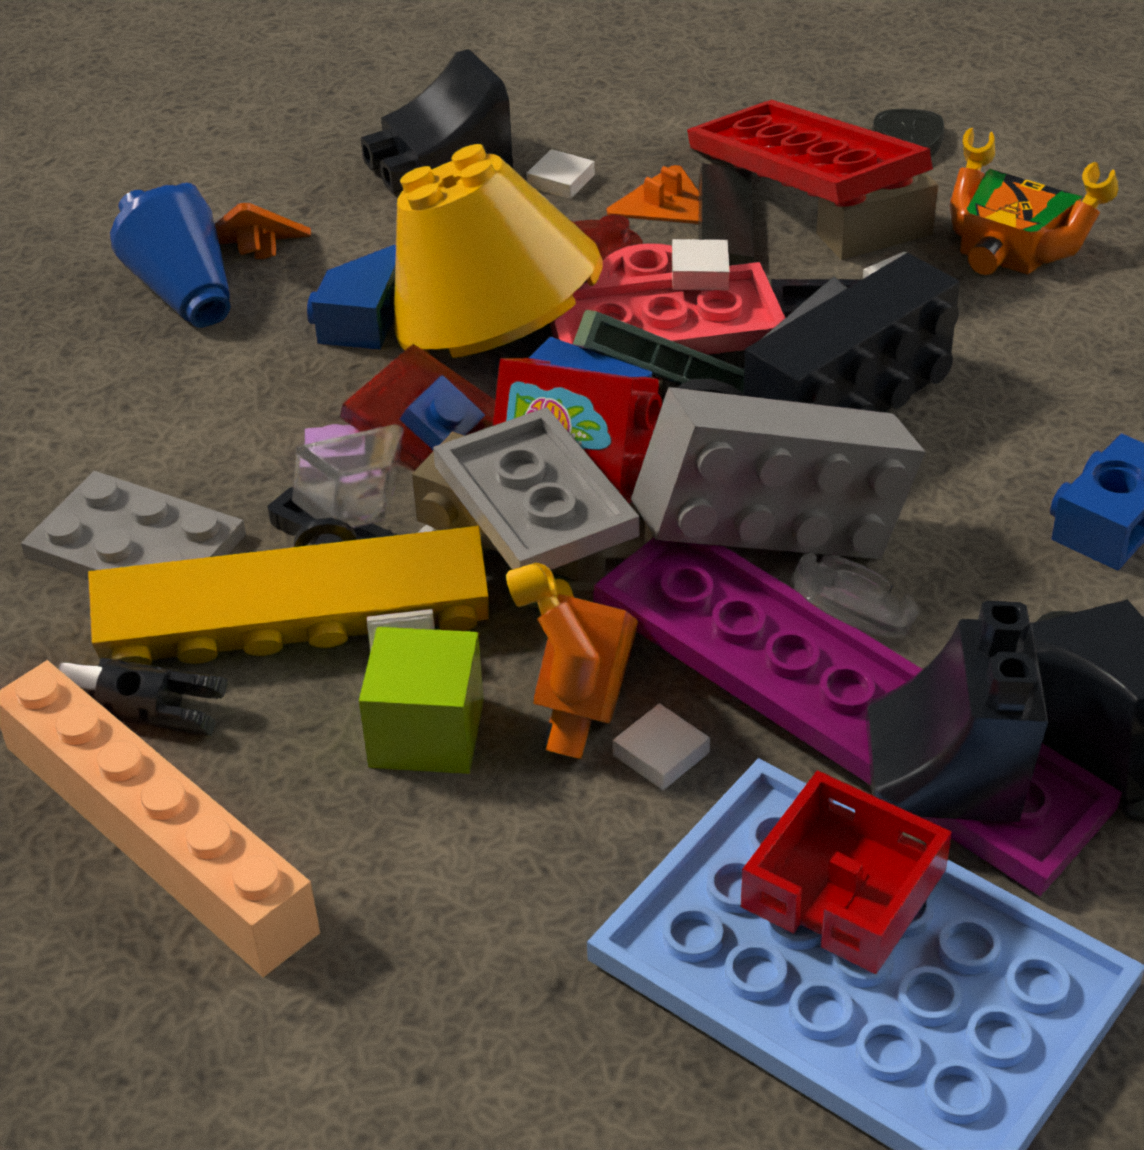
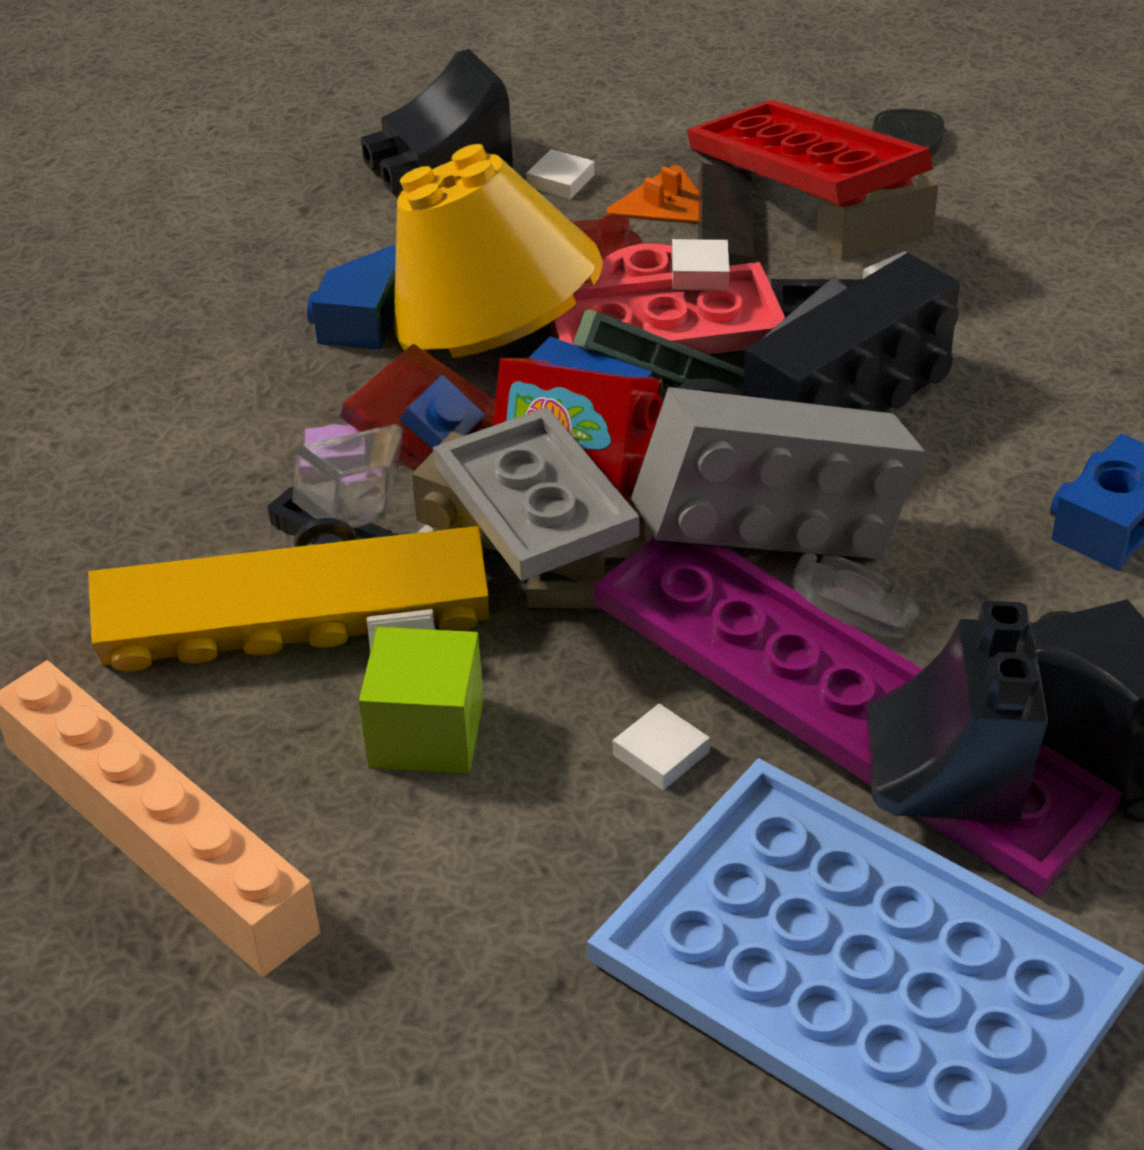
light grey plate [21,471,246,580] -> none
black hinge [59,658,228,736] -> none
blue cone [110,183,231,328] -> none
orange piece [215,203,311,259] -> none
orange torso [506,563,638,759] -> none
red piece [740,770,952,974] -> none
orange torso [949,128,1119,275] -> none

